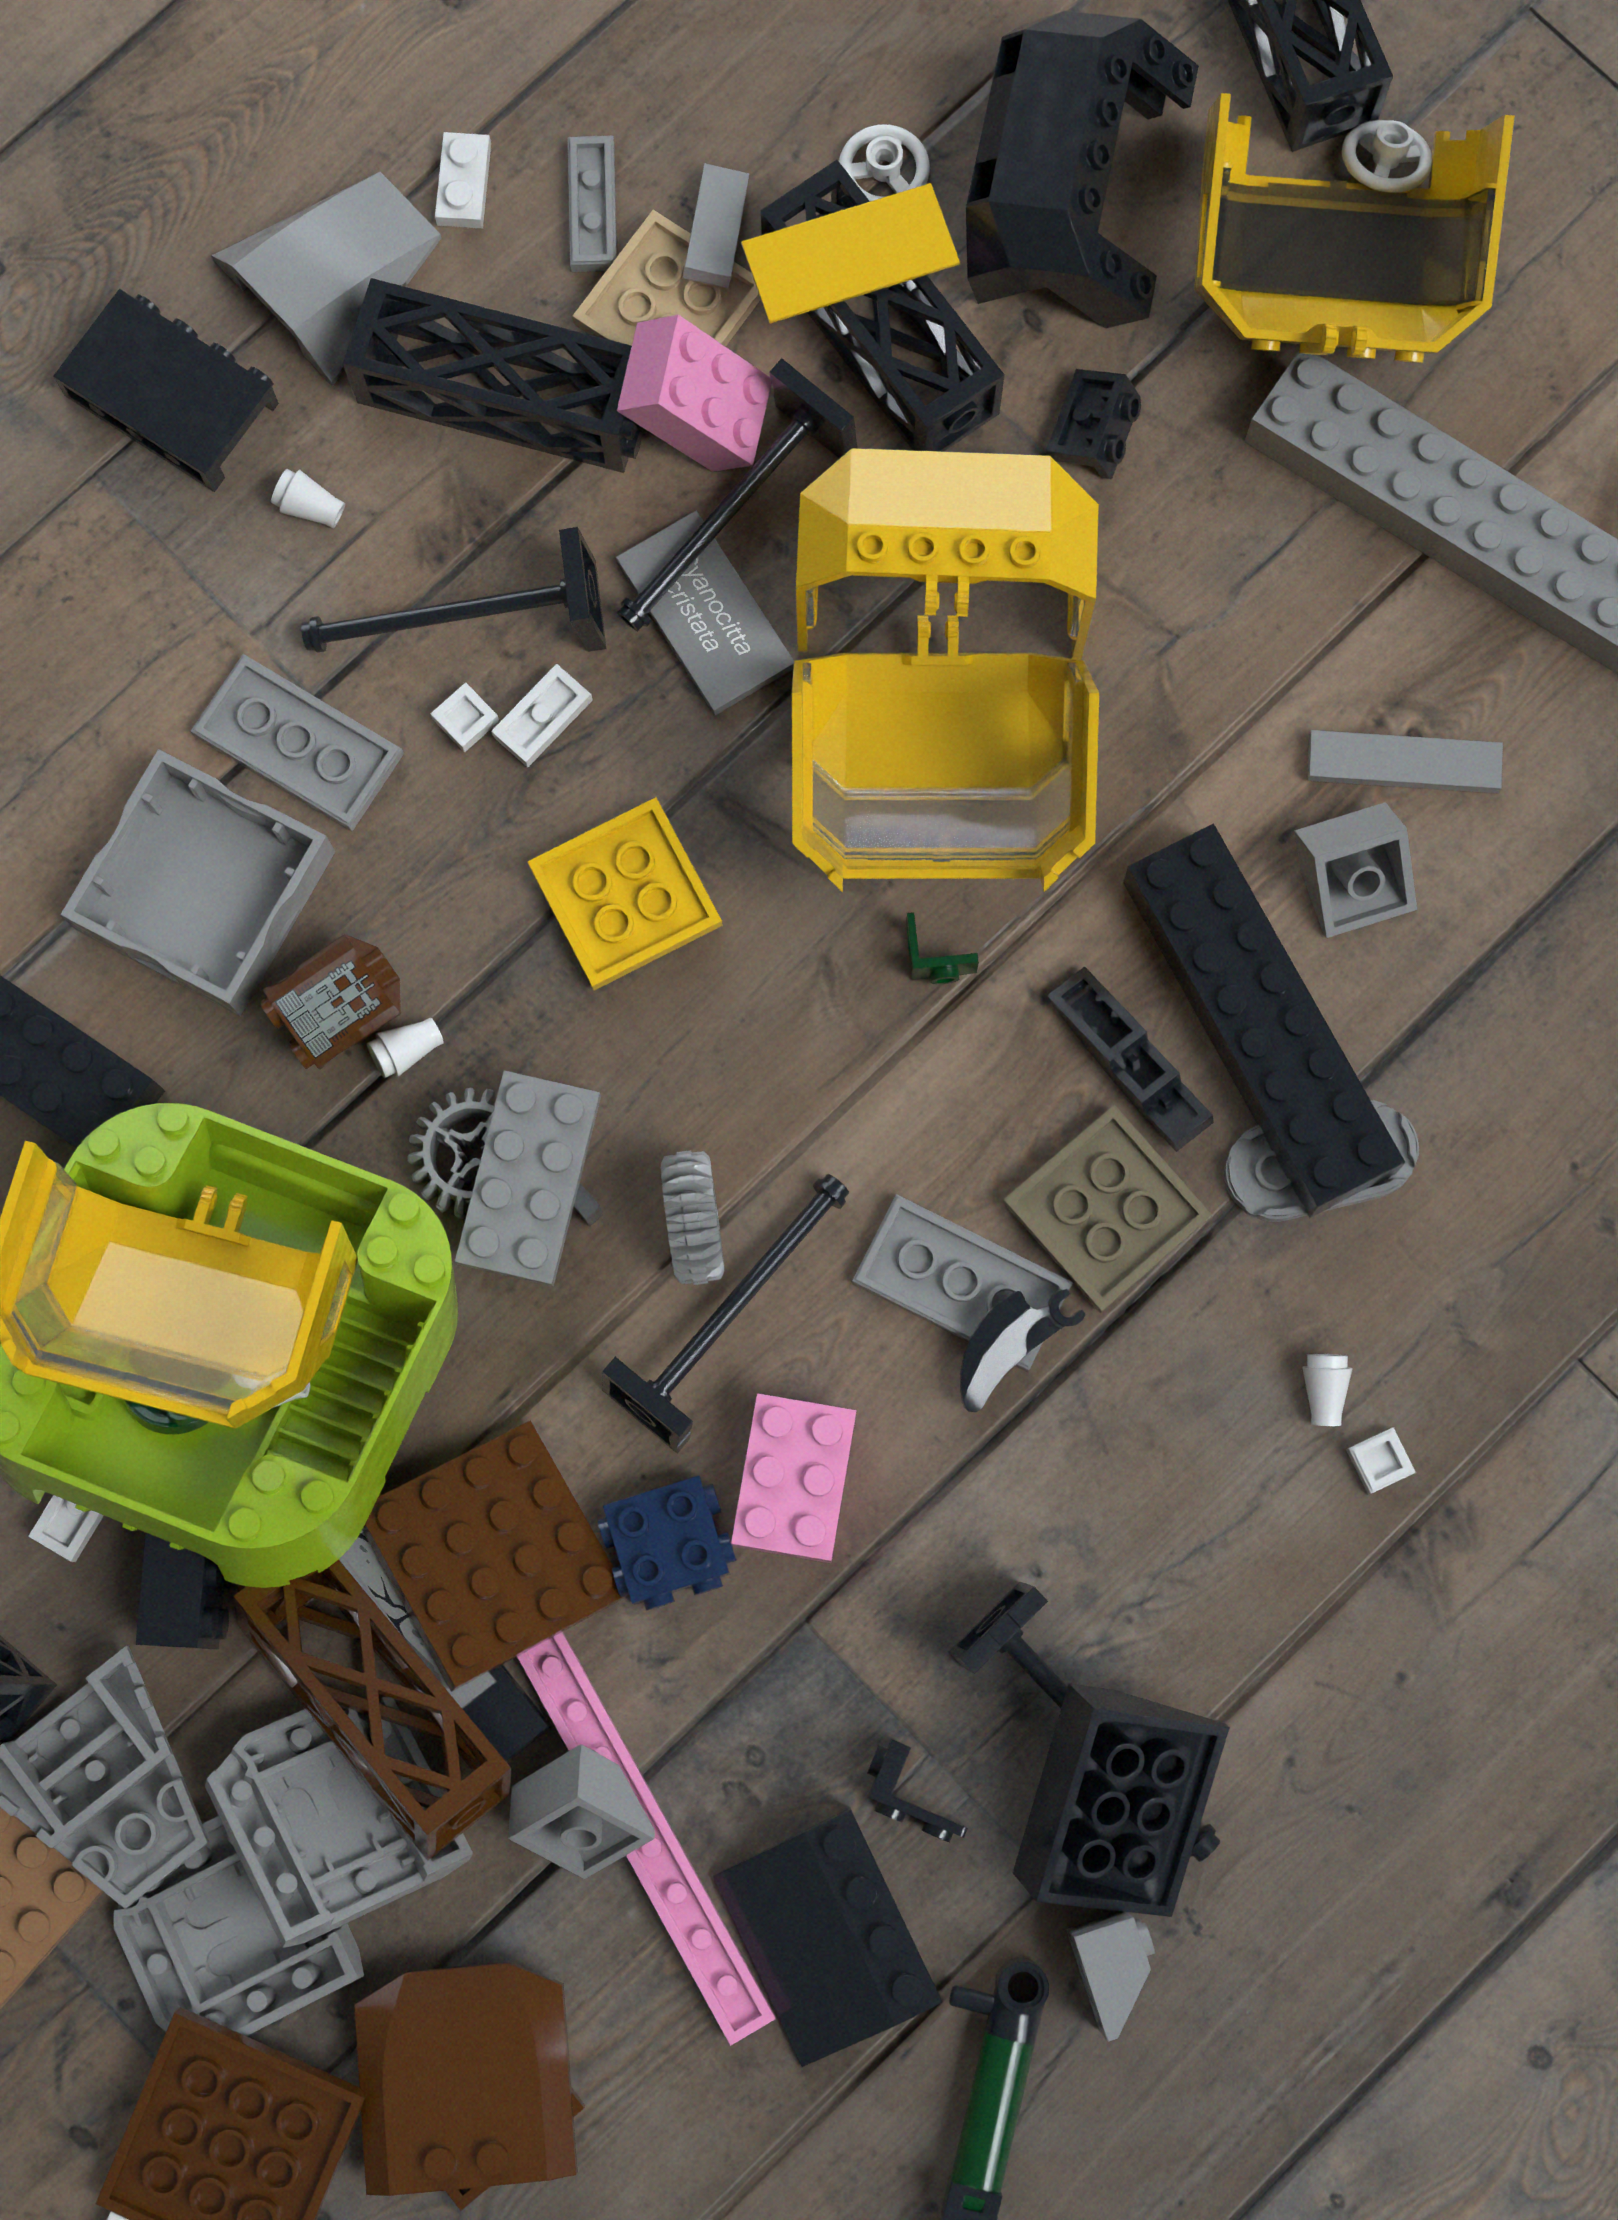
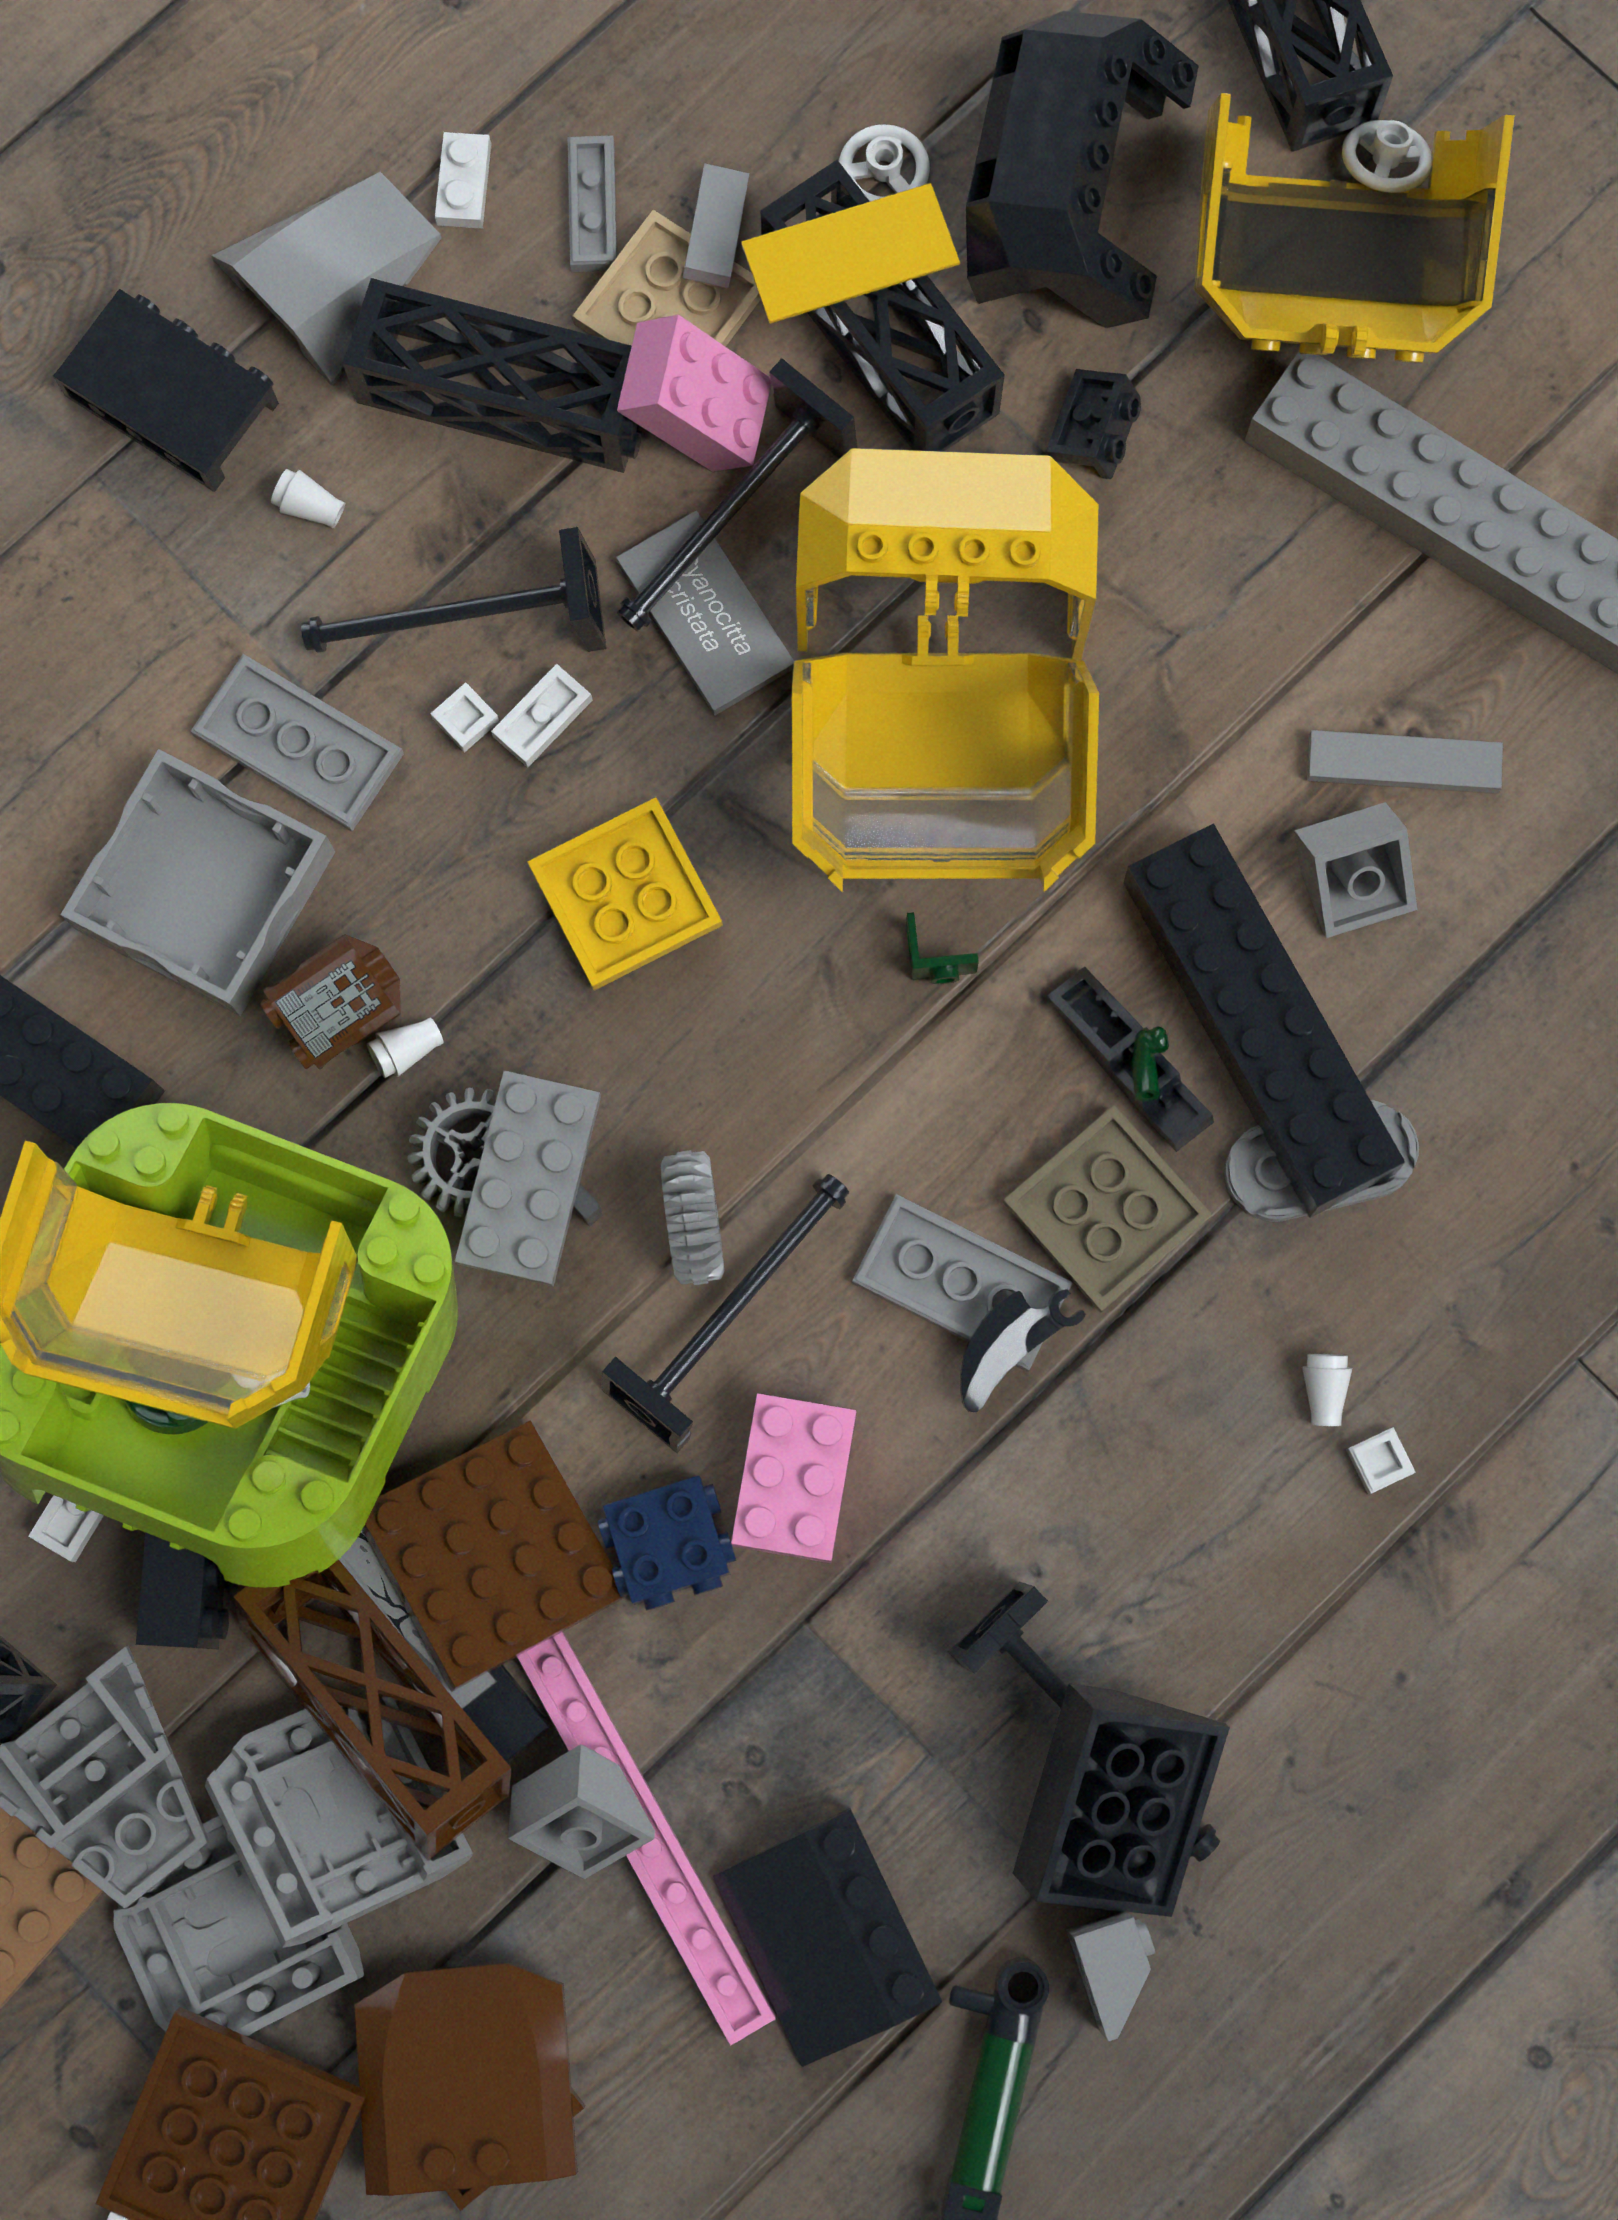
black bracket [867,1739,968,1843] -> none
none -> dark green arm [1131,1026,1169,1101]

